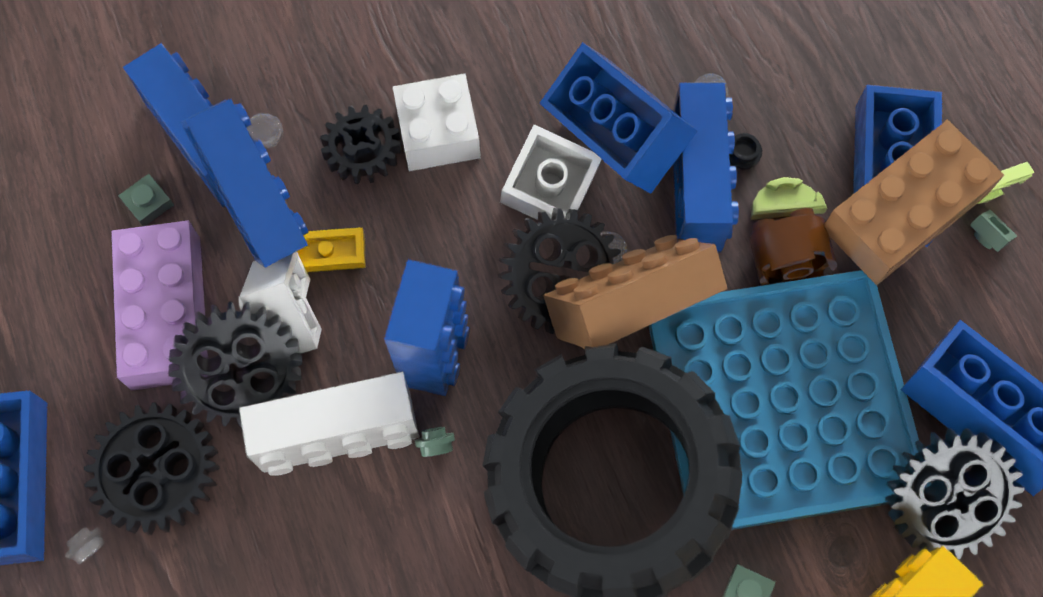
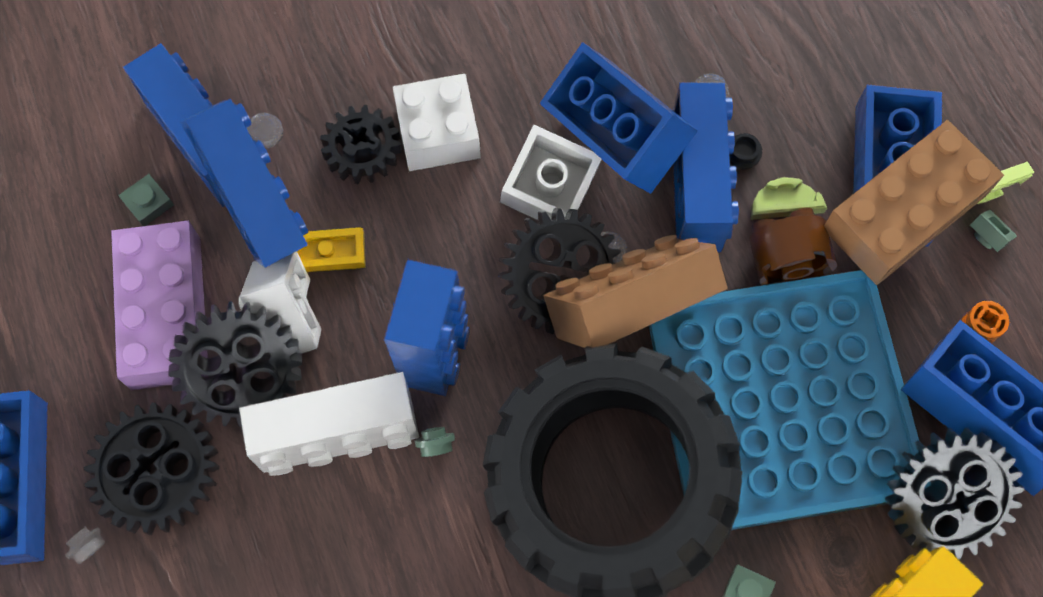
none -> orange wheel [961,301,1010,344]

